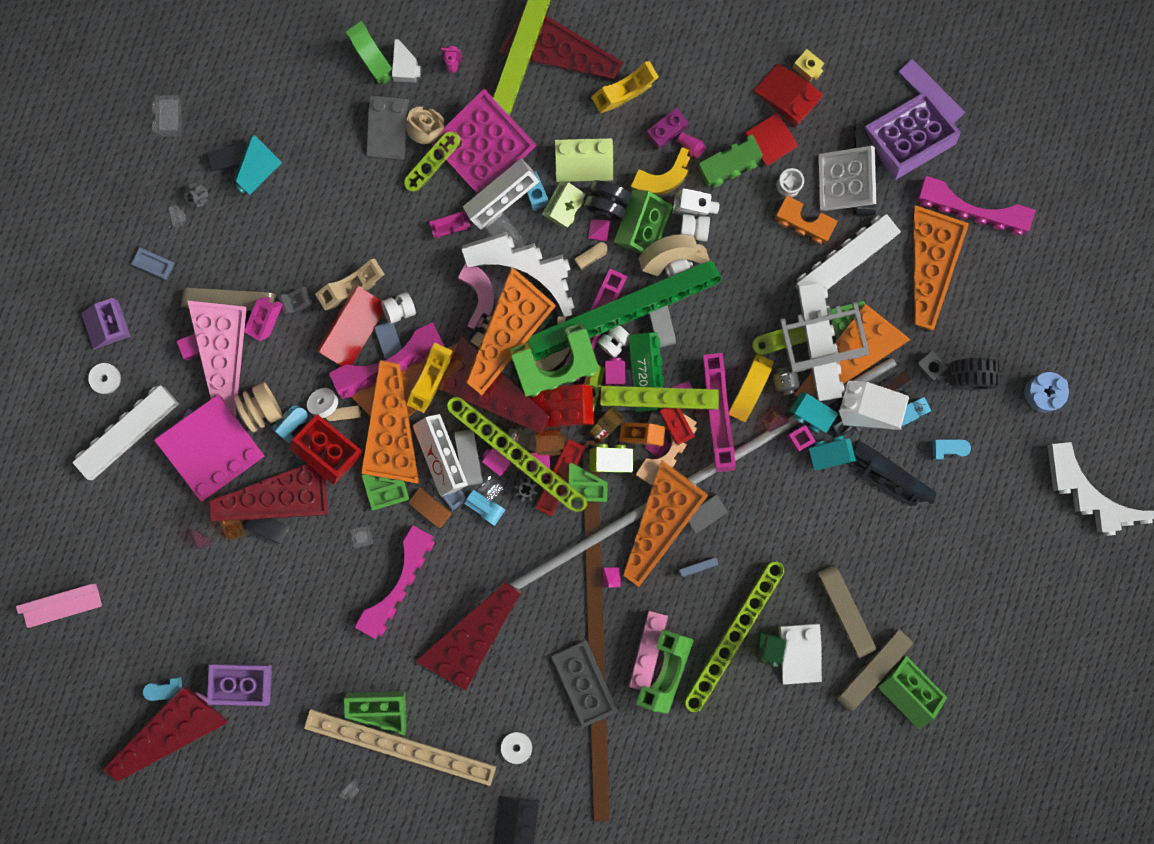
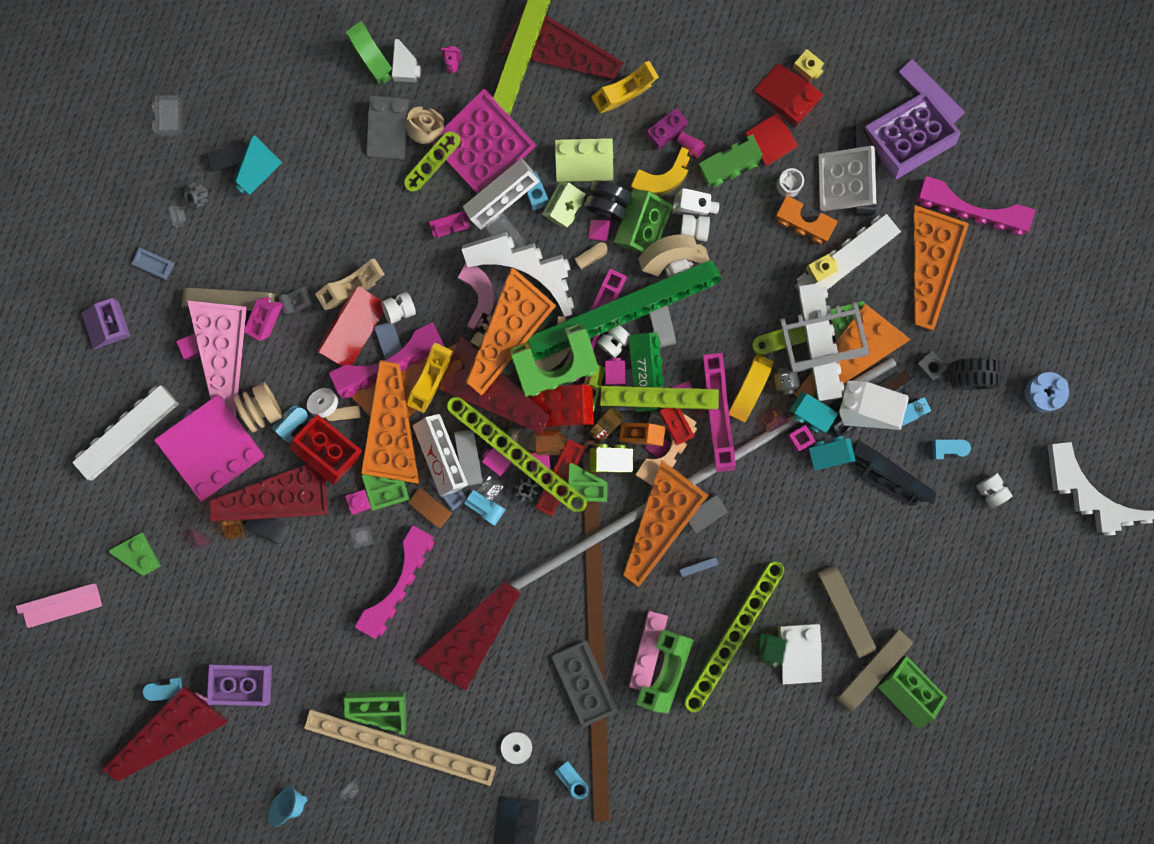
white piece [89,363,121,394] -> none
dark pink slope [602,568,621,587] -> none
none -> bright green wing [109,533,161,576]
none -> medium azure piece [268,786,307,826]
none -> dark pink brick [346,490,372,515]
none -> medium azure piece [555,761,588,799]
none -> light yellow brick [806,254,838,284]
none -> white wheel [976,473,1012,509]

